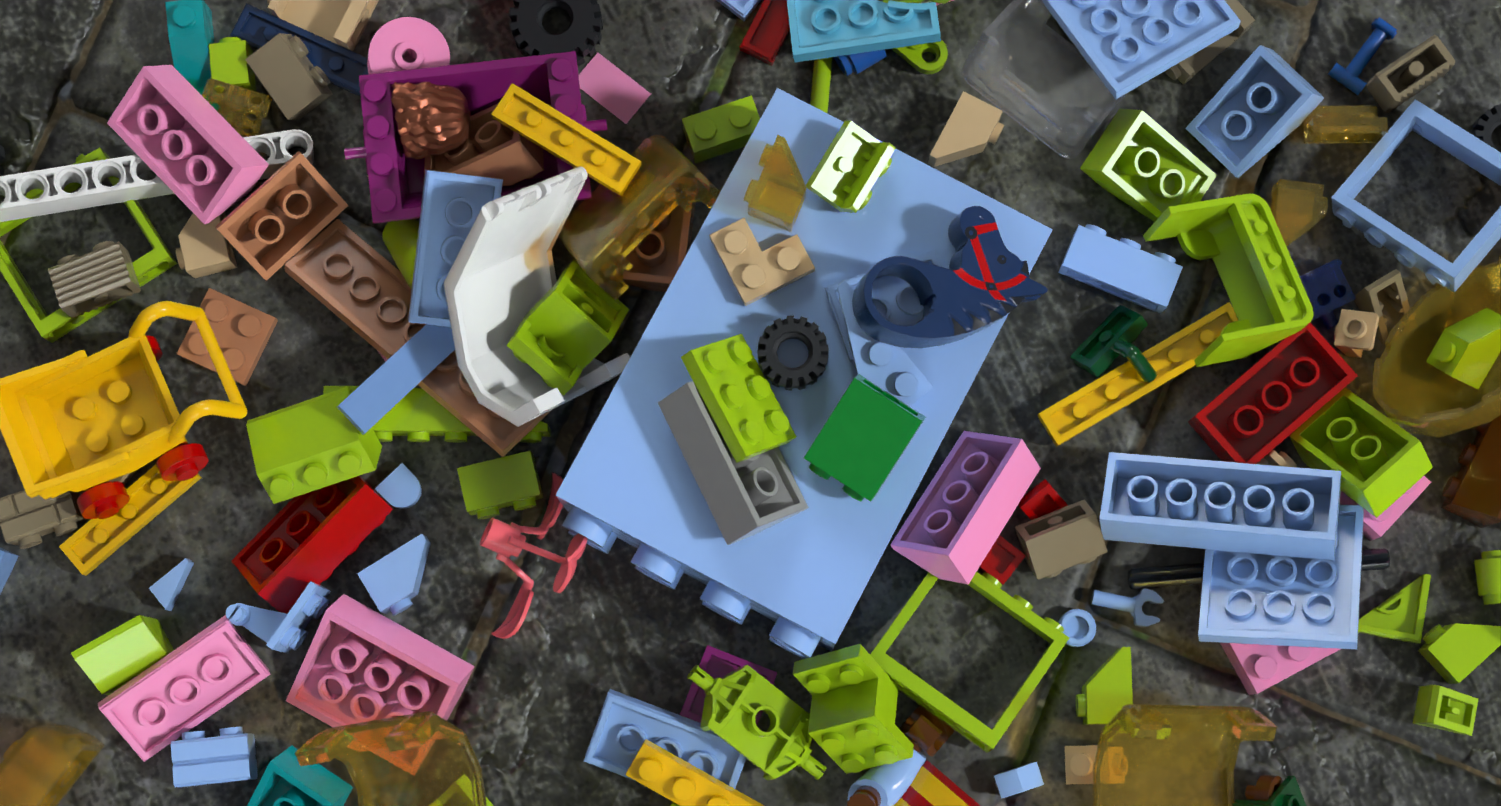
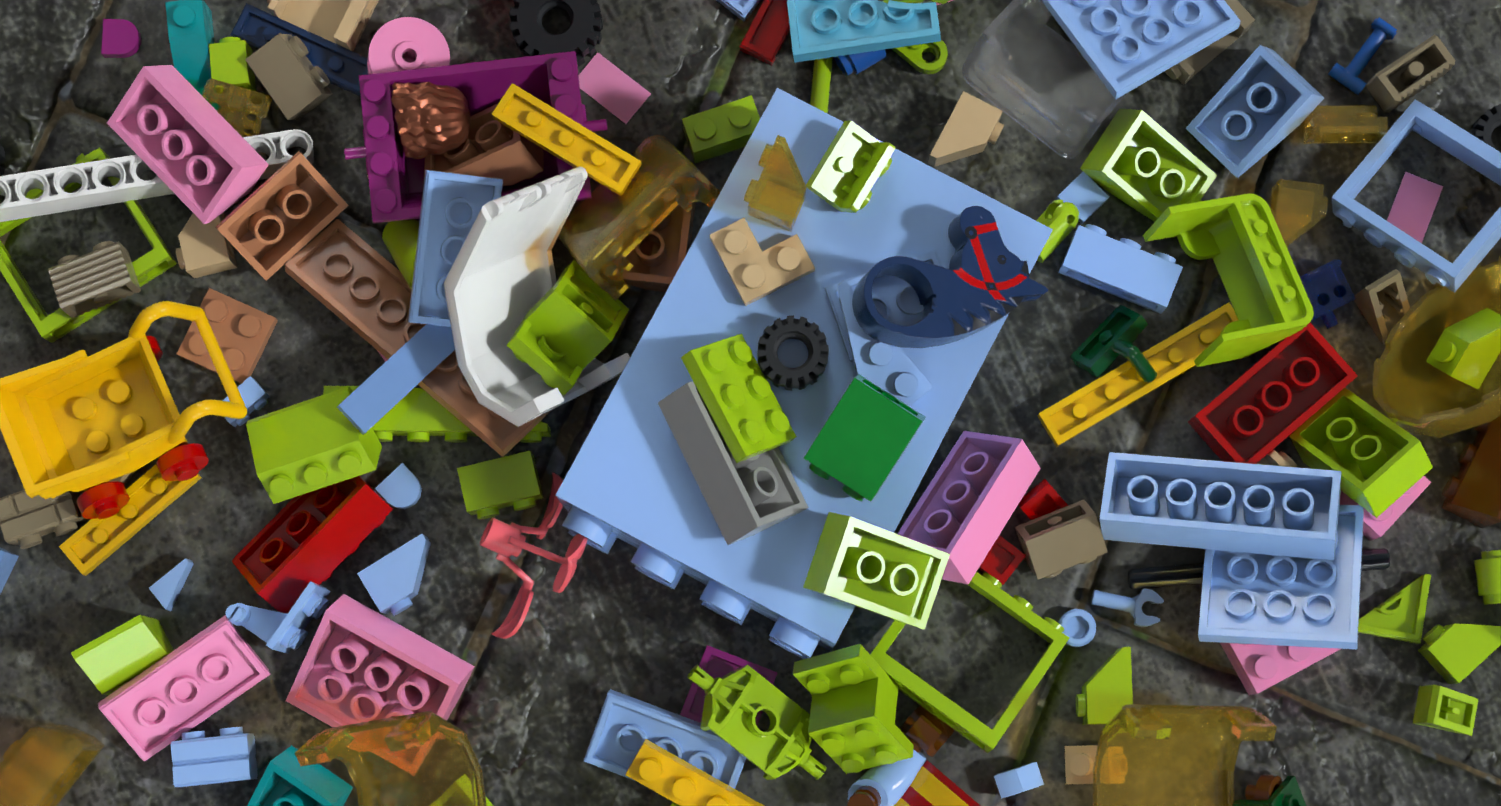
tan bracket [1334,309,1379,358] -> none
none -> magenta tile [101,19,142,58]
none -> light blue piece [222,376,270,427]
none -> lime slope [803,512,950,630]
none -> lime piece [1036,199,1079,263]
none -> light blue tile [1056,172,1109,224]
none -> bright pink sticker [1387,172,1443,243]

